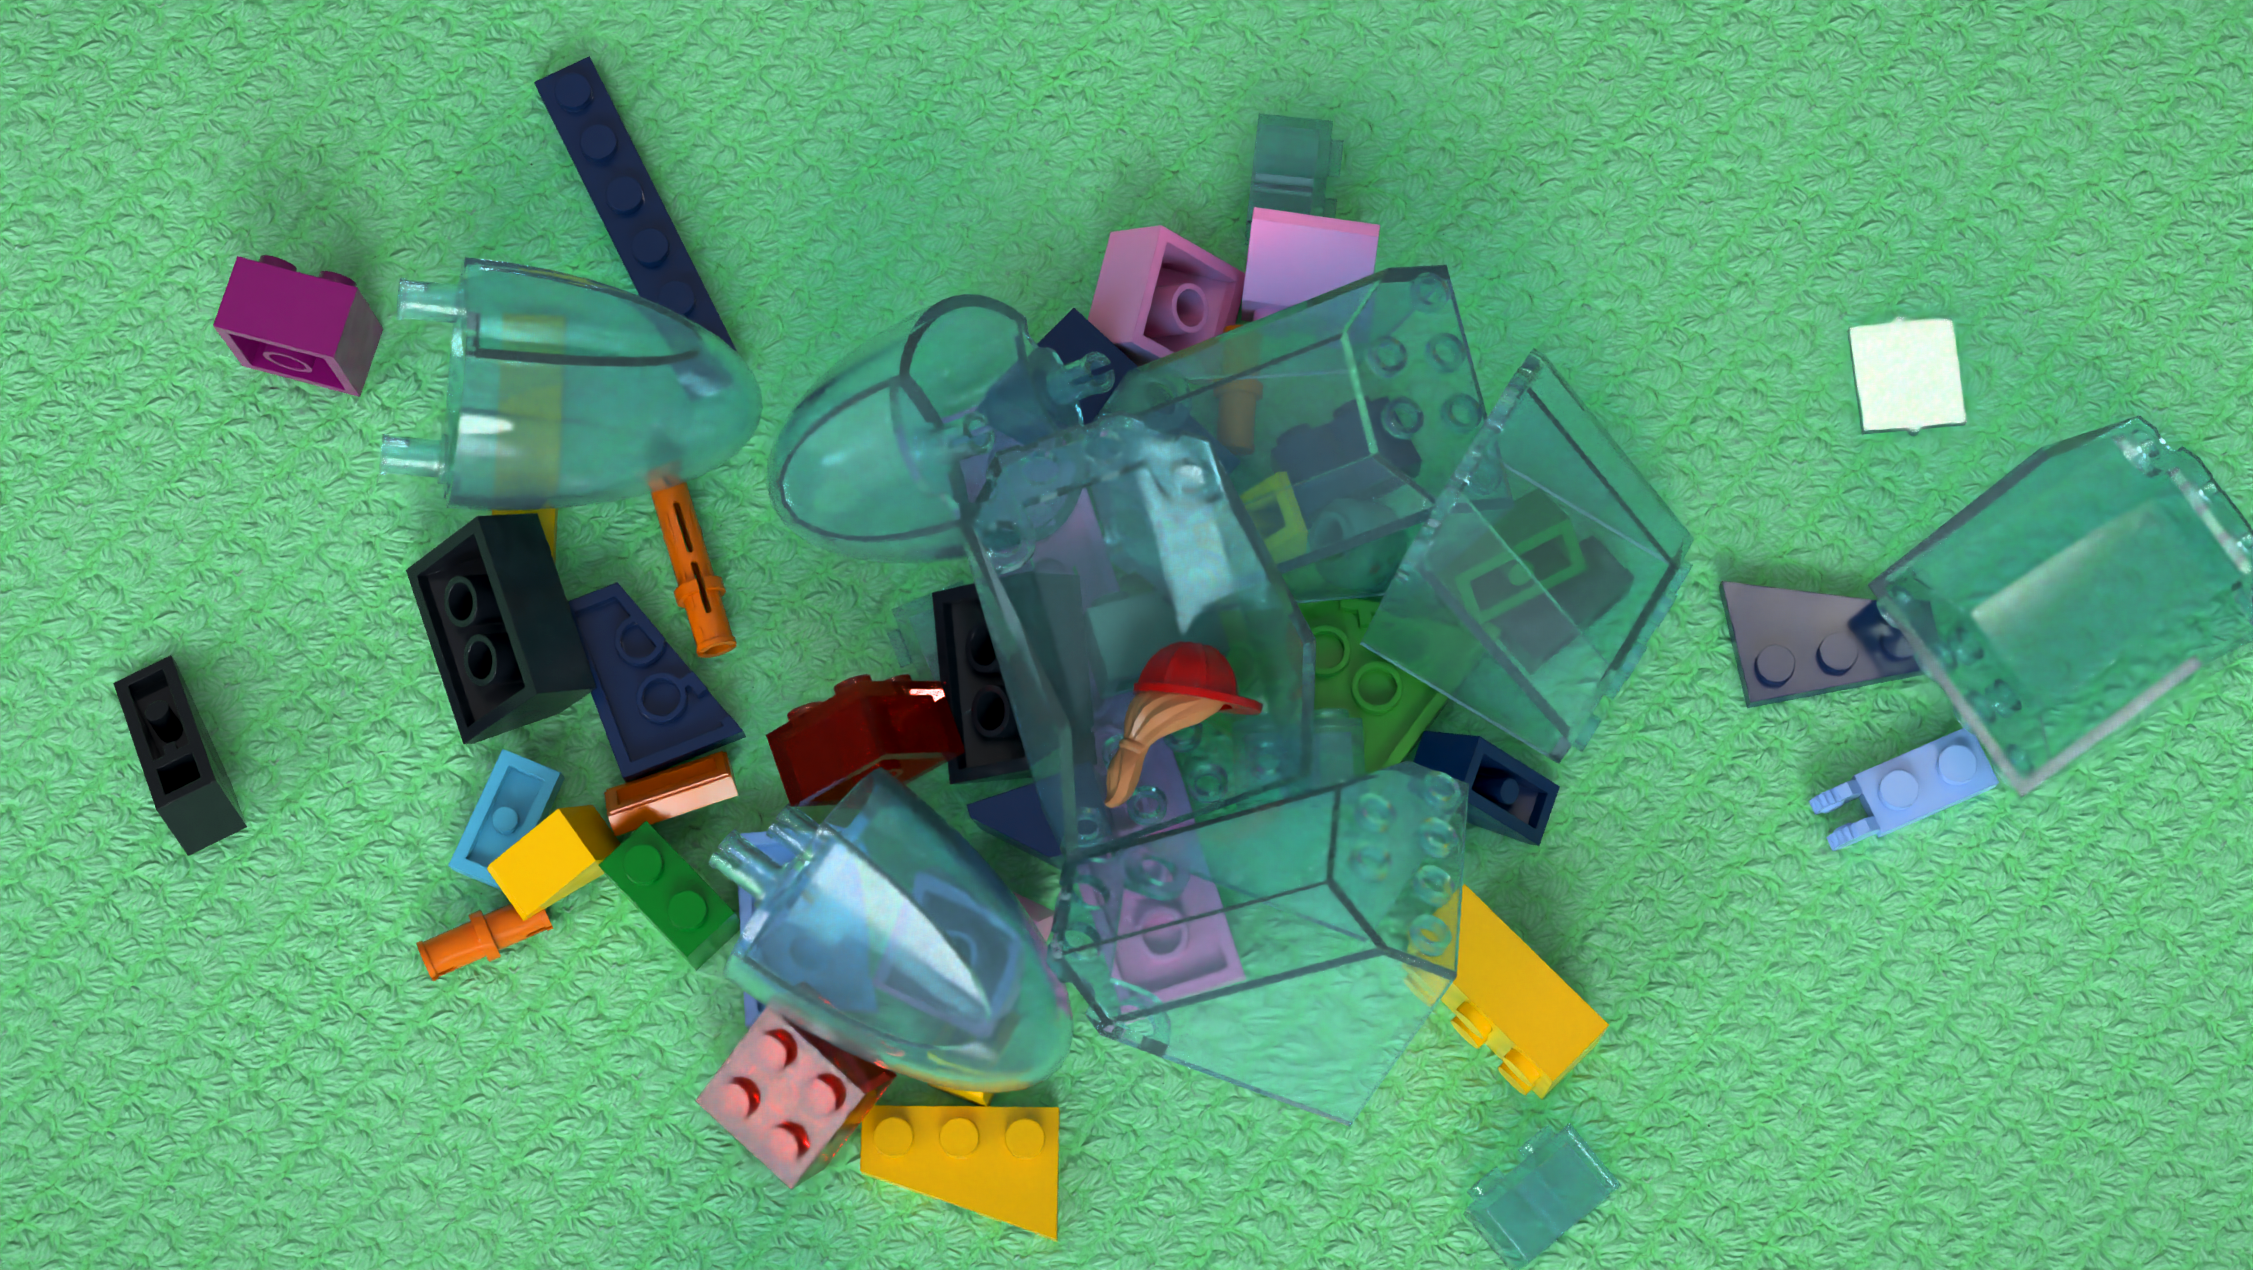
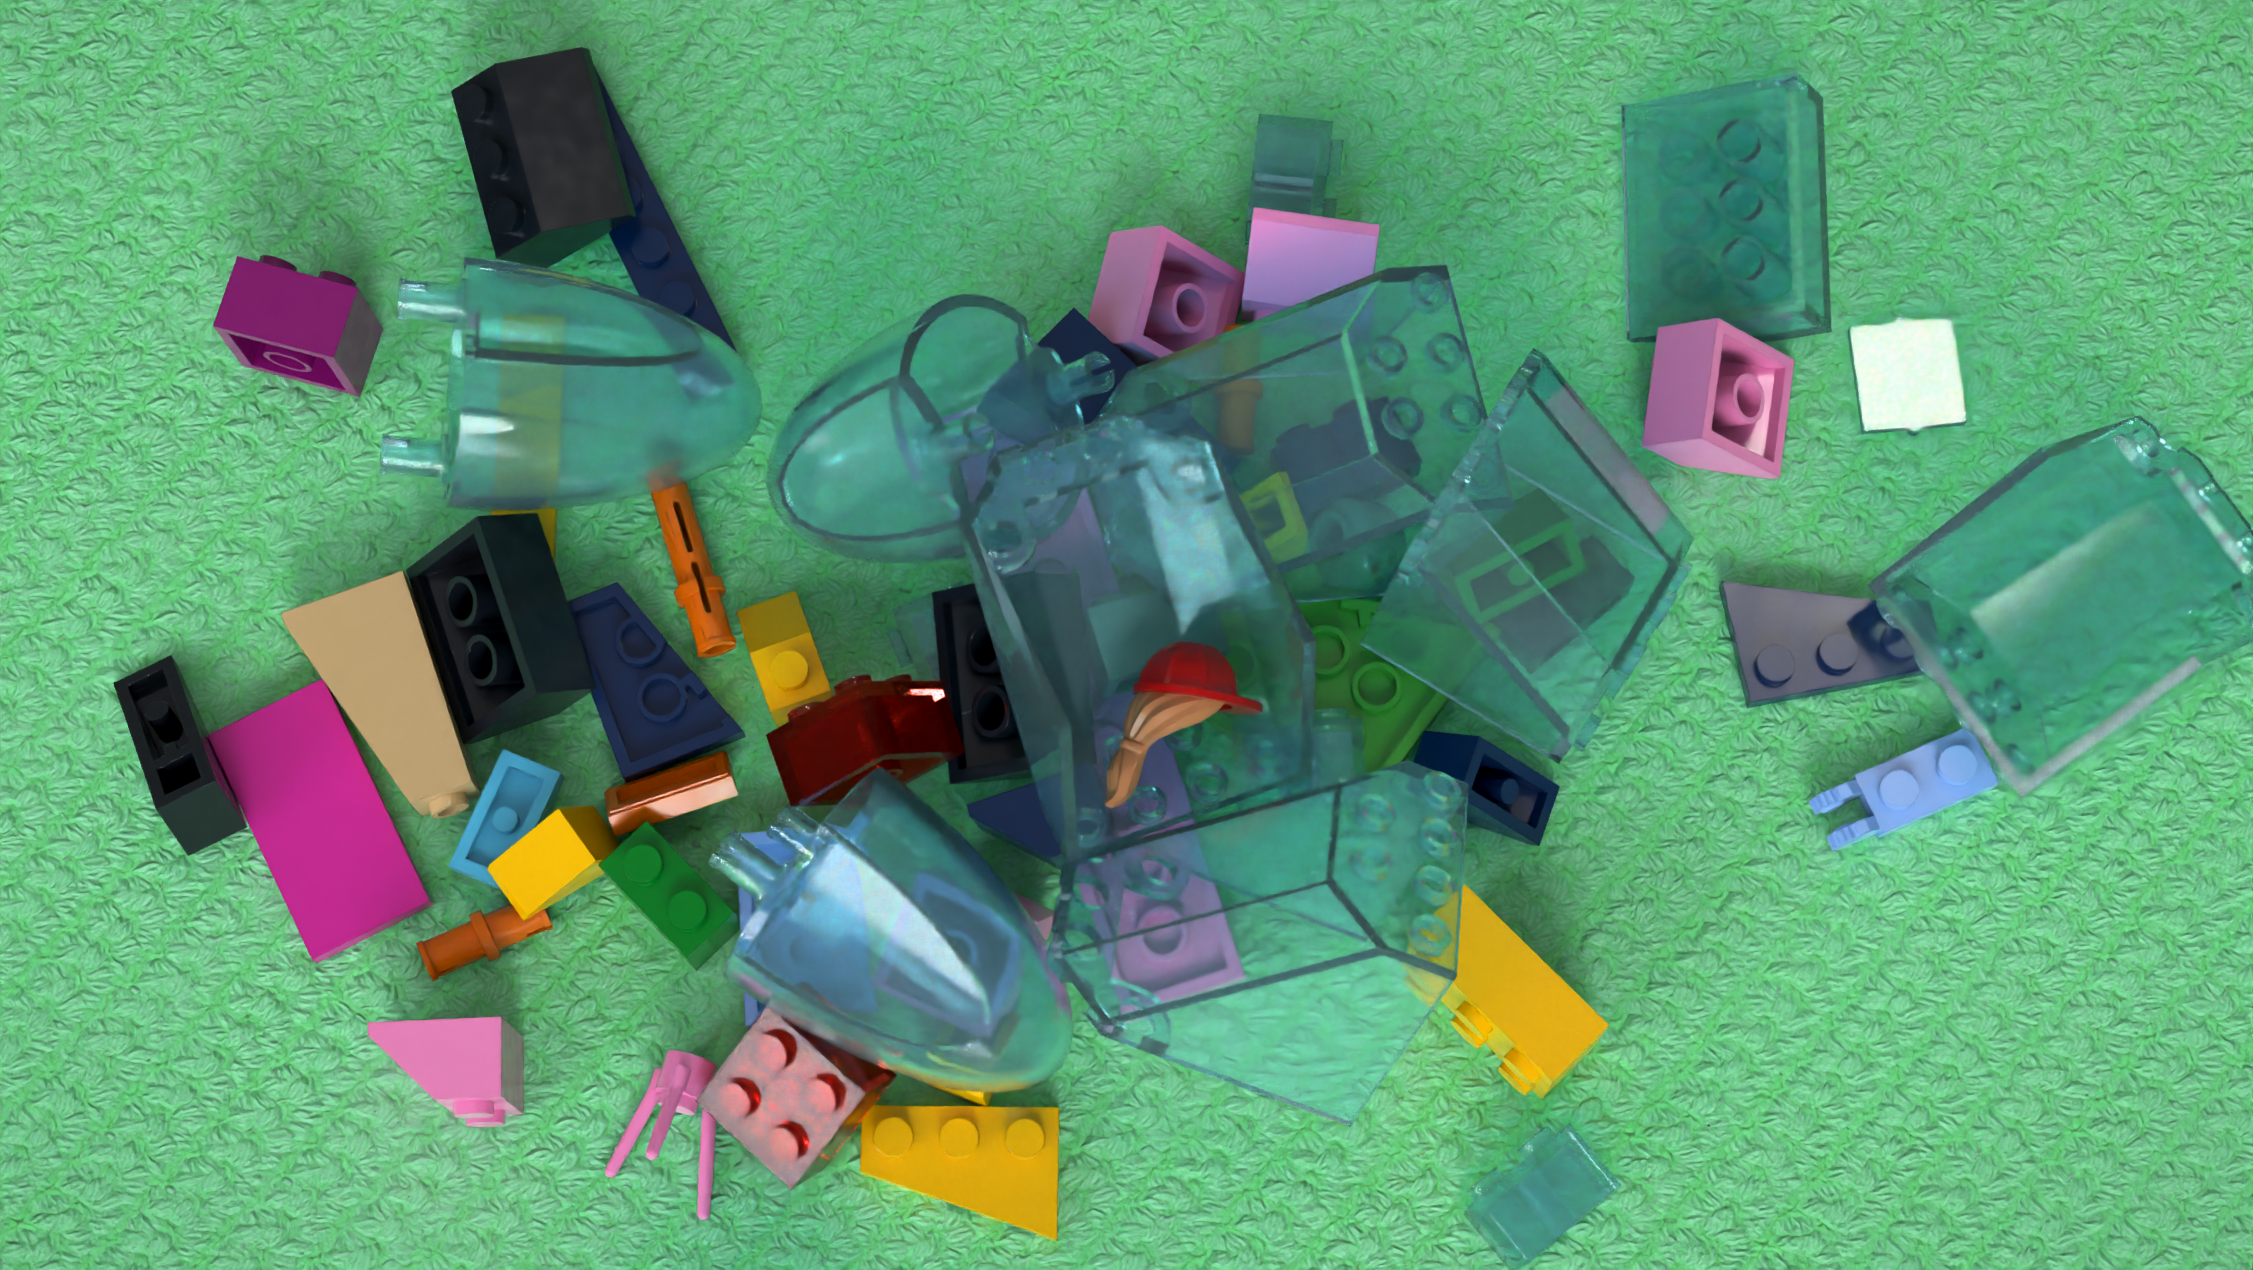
none -> dark pink tile [207,679,434,963]
none -> tan slope [281,570,482,819]
none -> bright pink slope [368,1016,524,1127]
none -> black slope [451,47,636,269]
none -> bright pink plant [605,1050,724,1220]
none -> yellow slope [736,590,838,730]
none -> clear light blue slope [1621,72,1832,343]
none -> bright pink slope [1642,318,1795,479]

